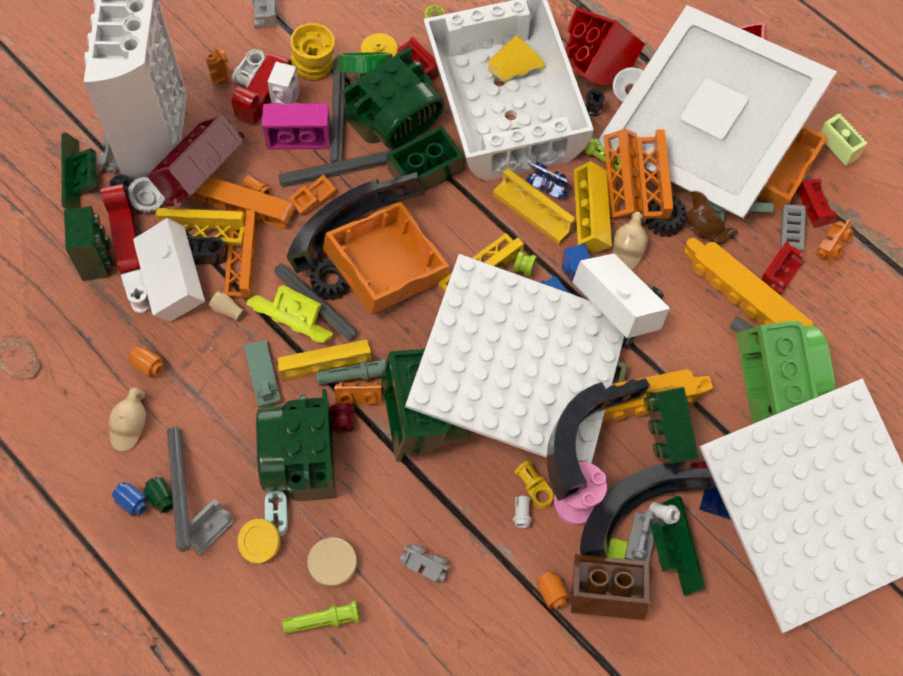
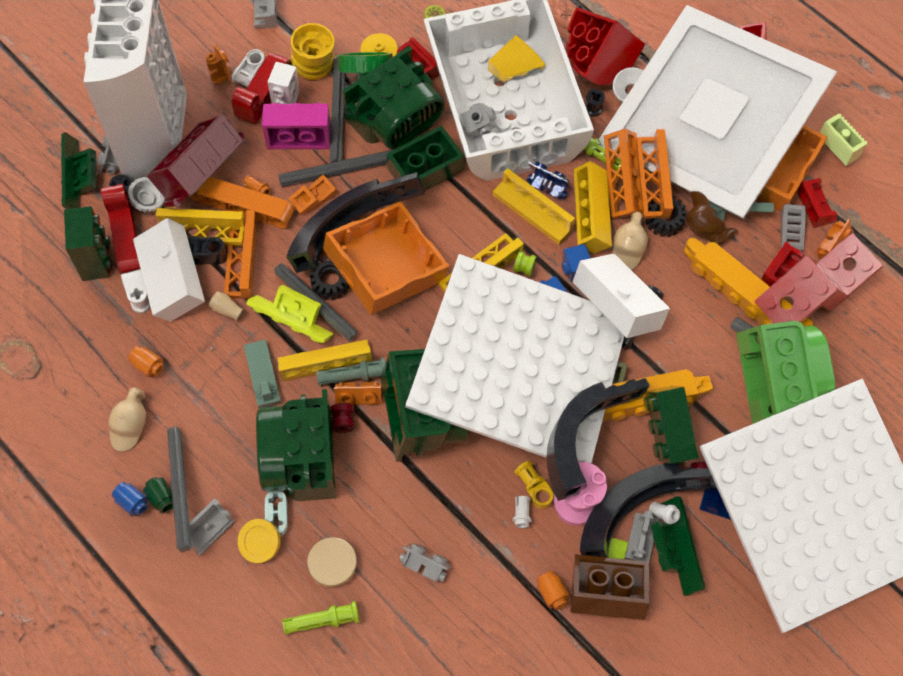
none -> light grey brick [460,103,497,137]
none -> bracket [755,233,884,323]

